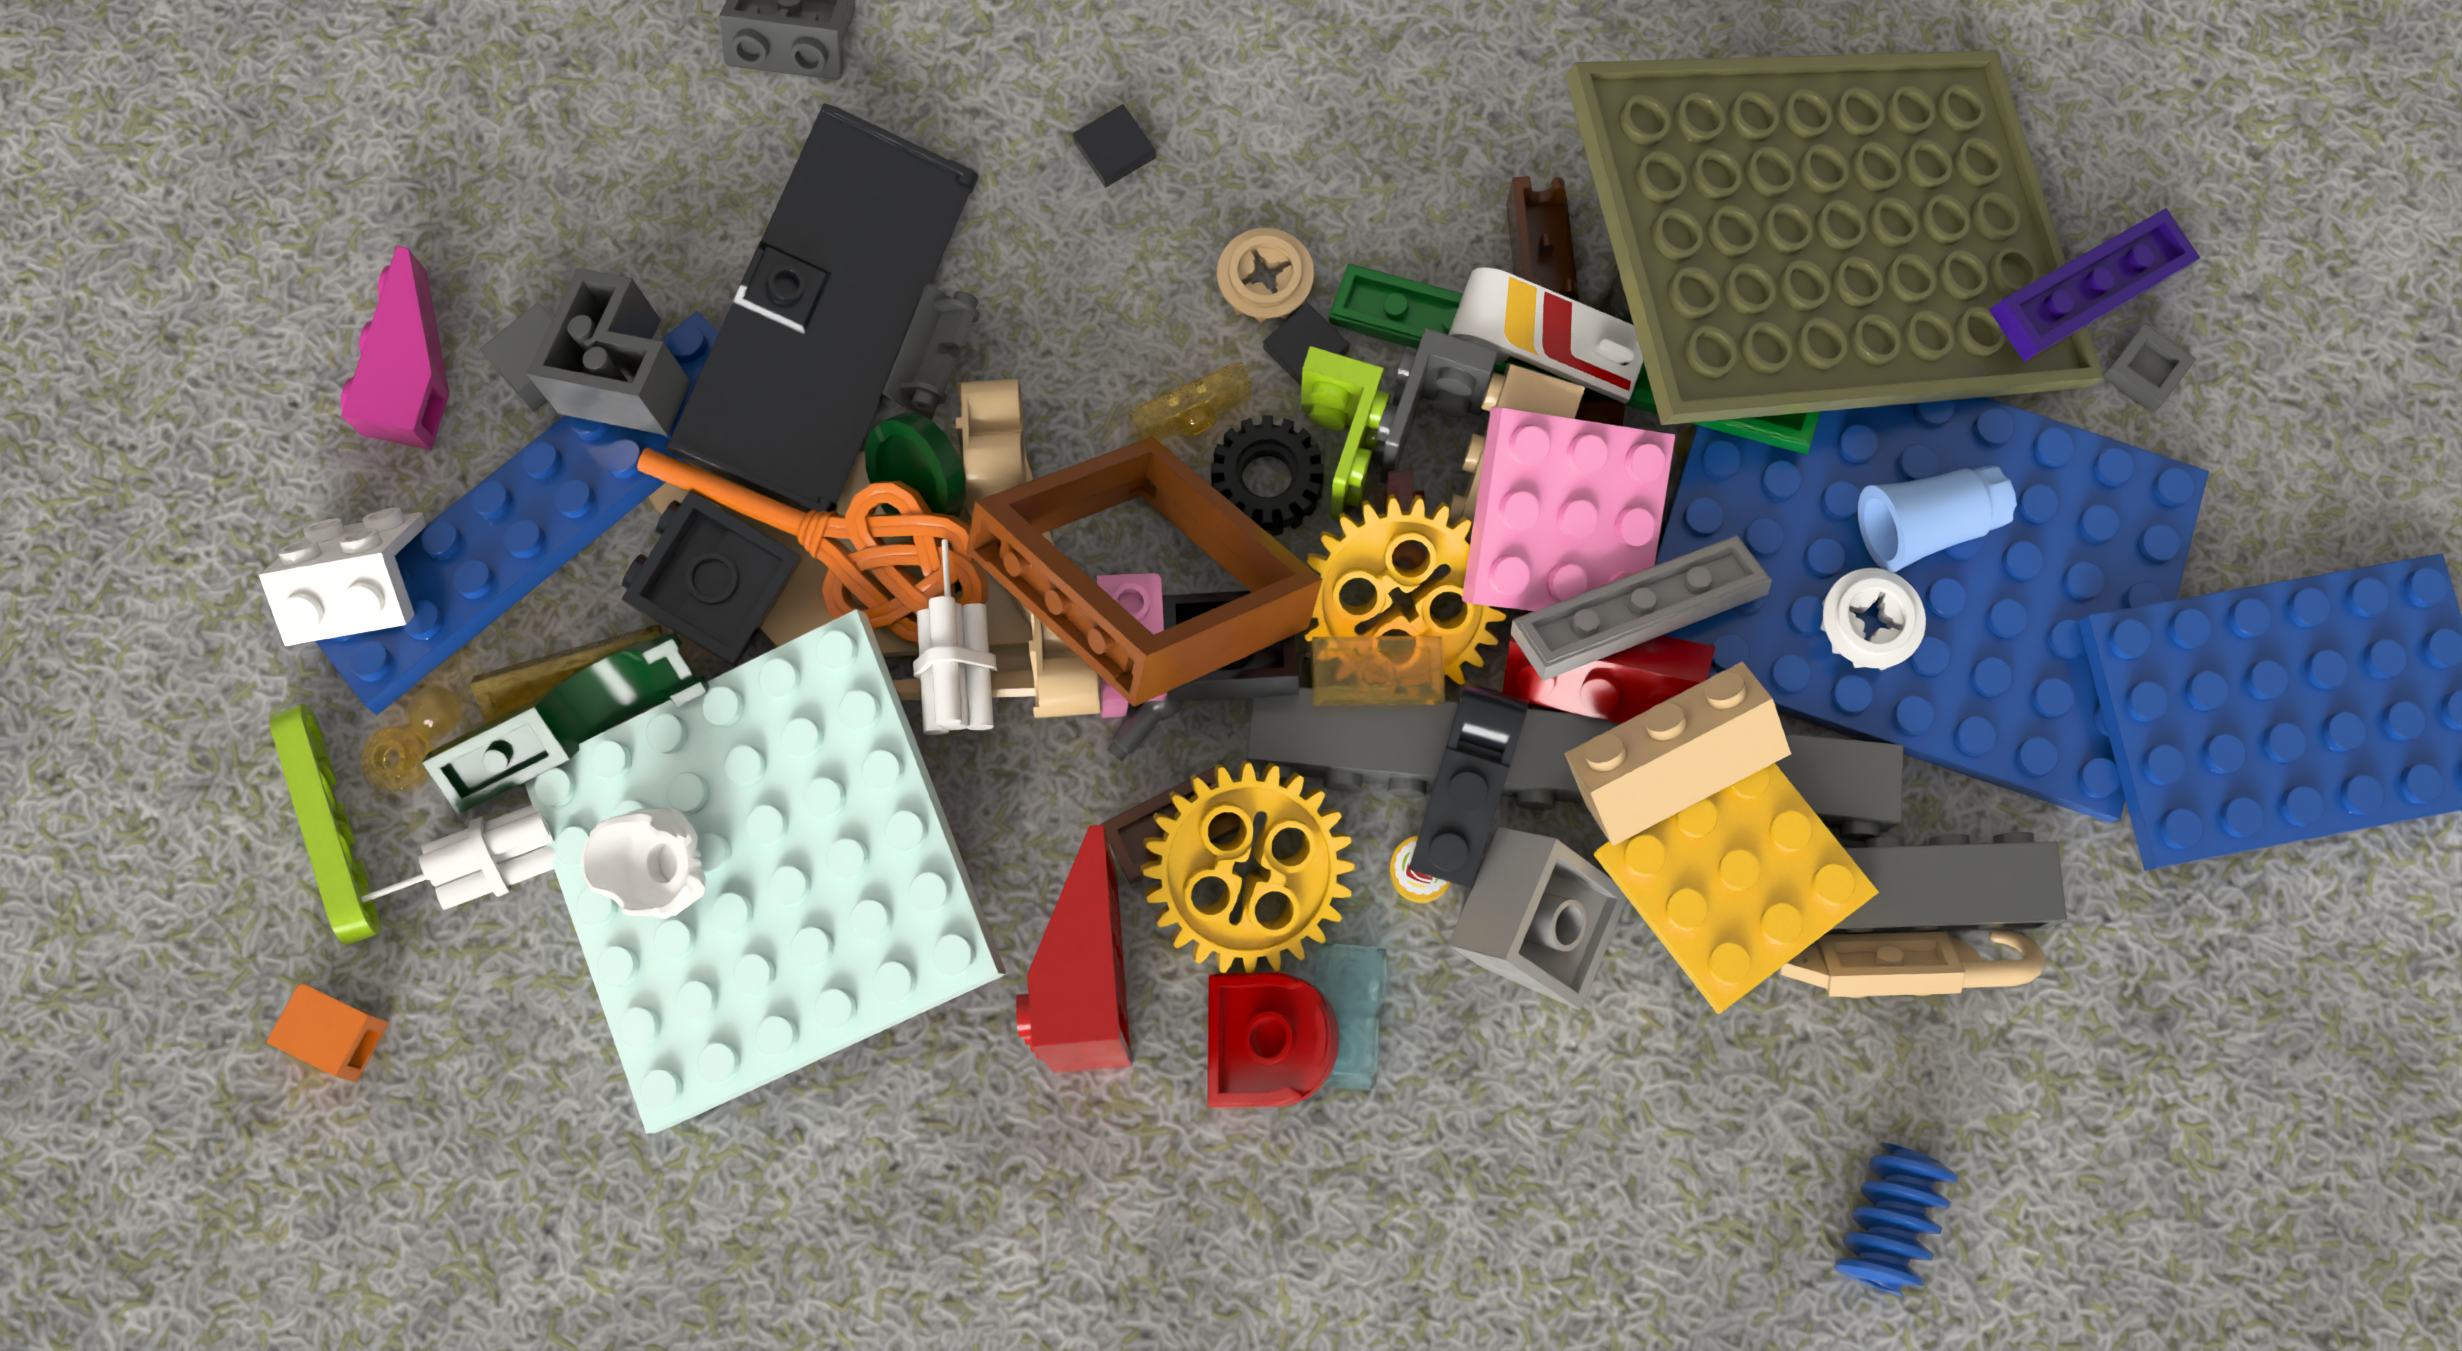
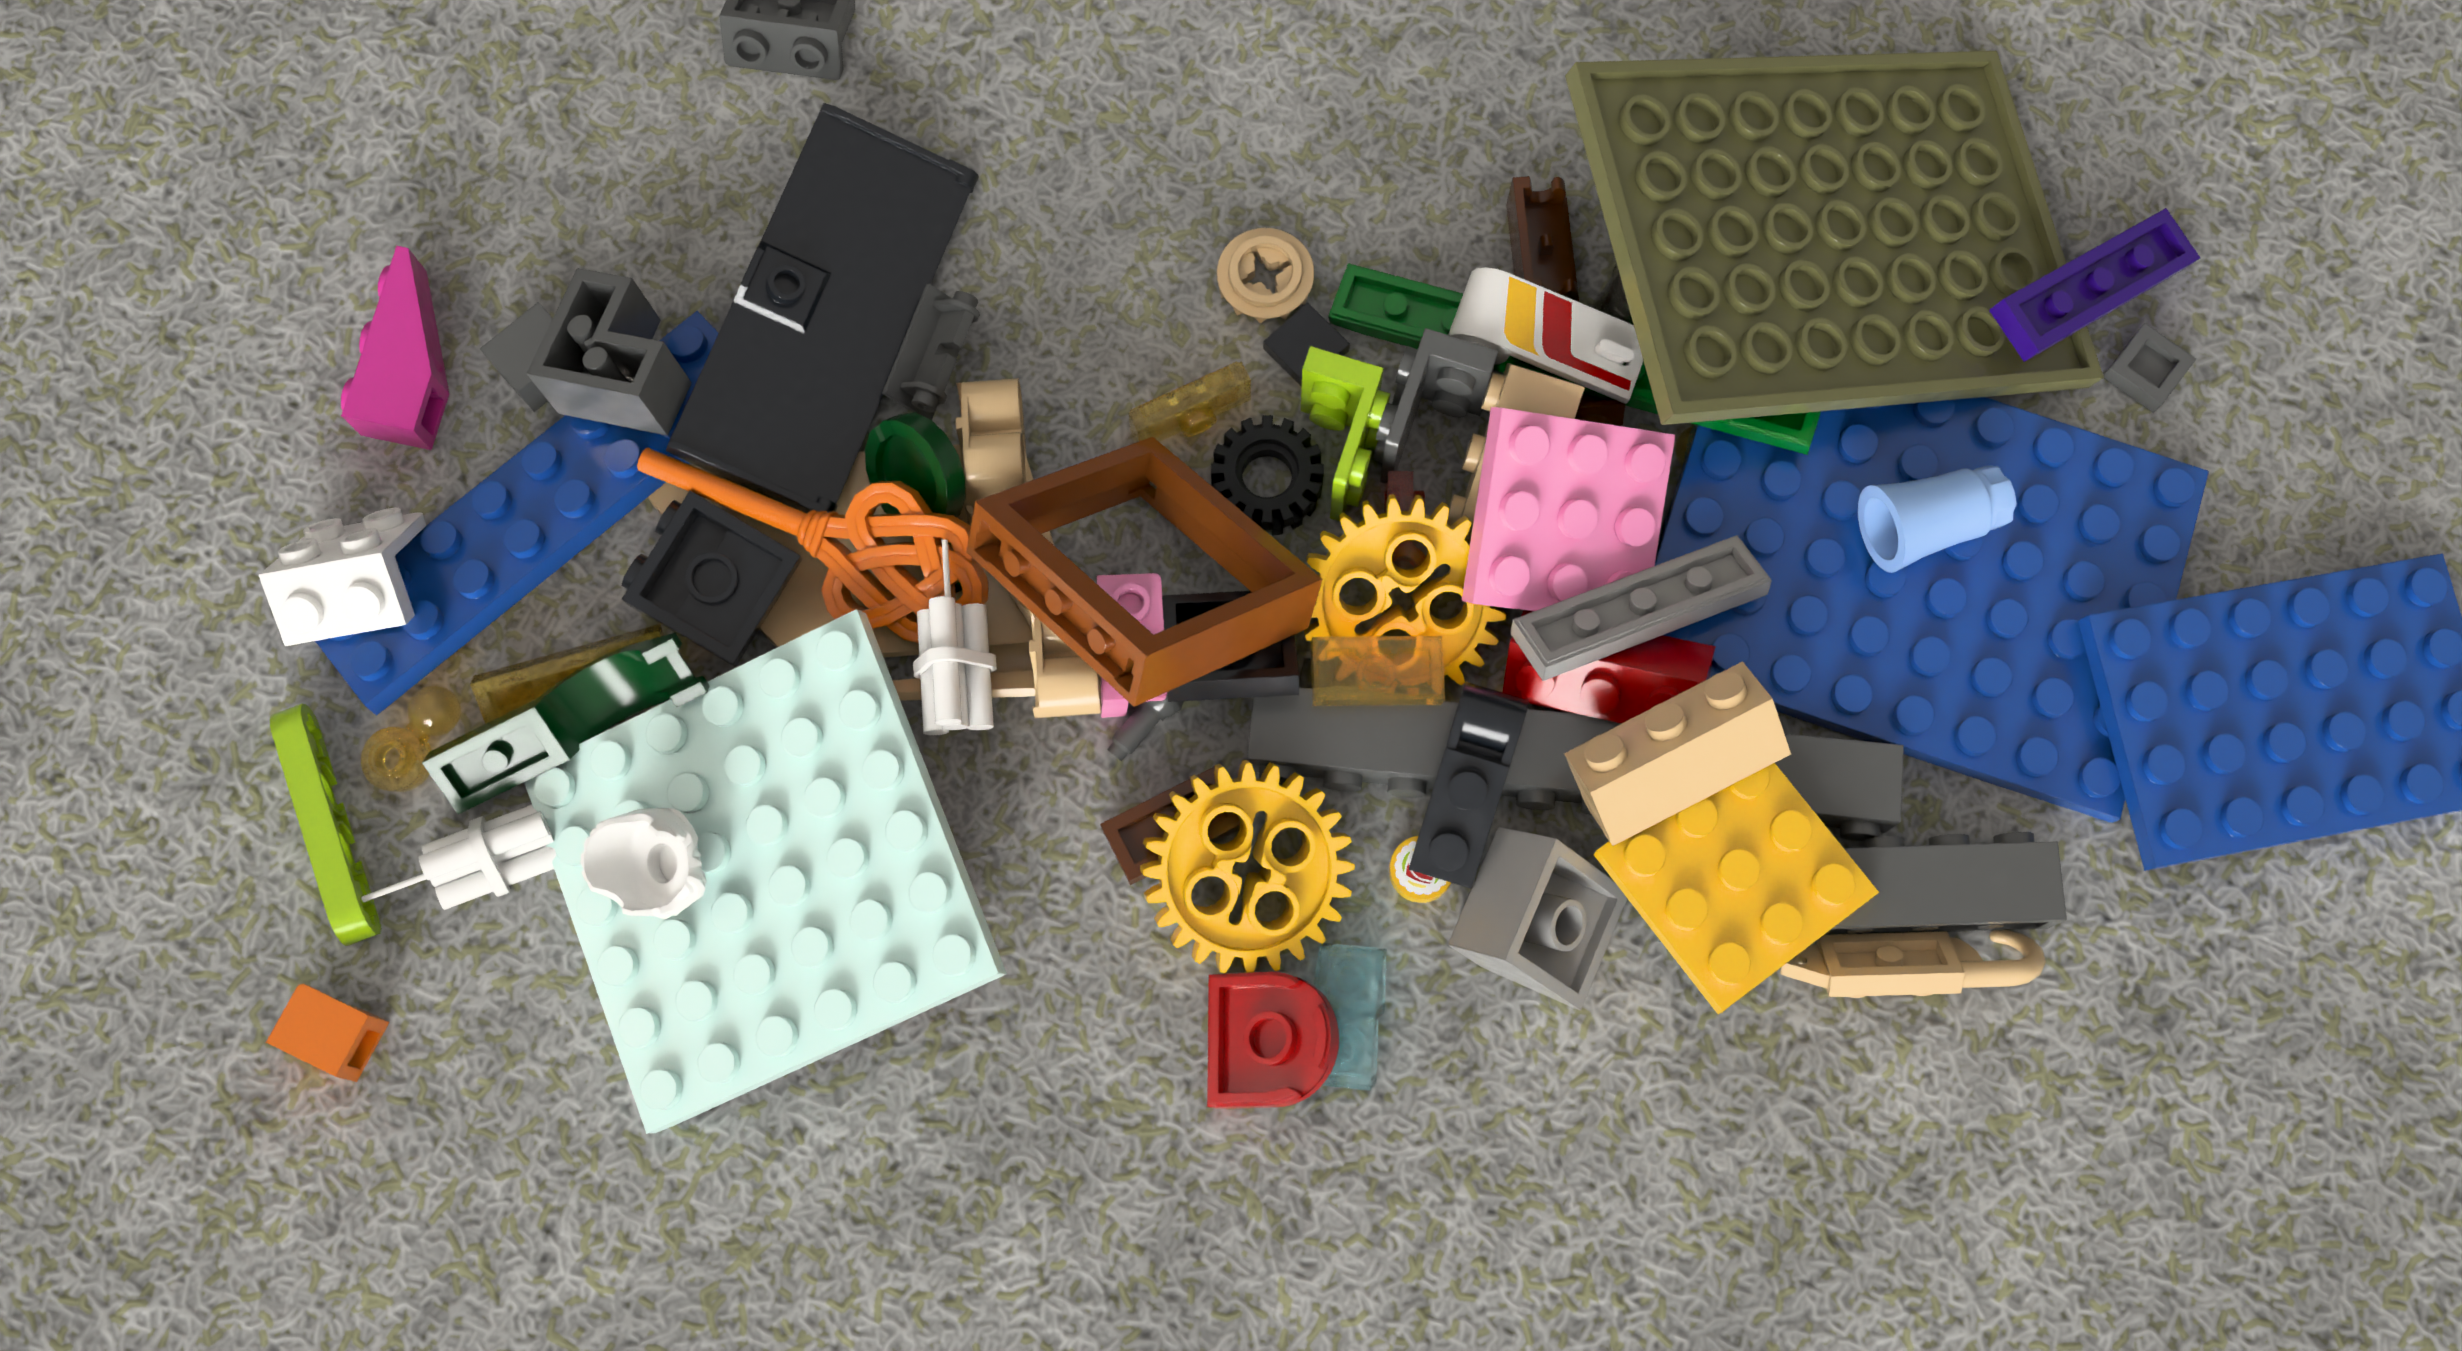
red slope [1016,825,1132,1073] -> none
black tile [1072,104,1156,188] -> none
white gear [1820,568,1926,671] -> none
blue piece [1834,1142,1959,1297] -> none

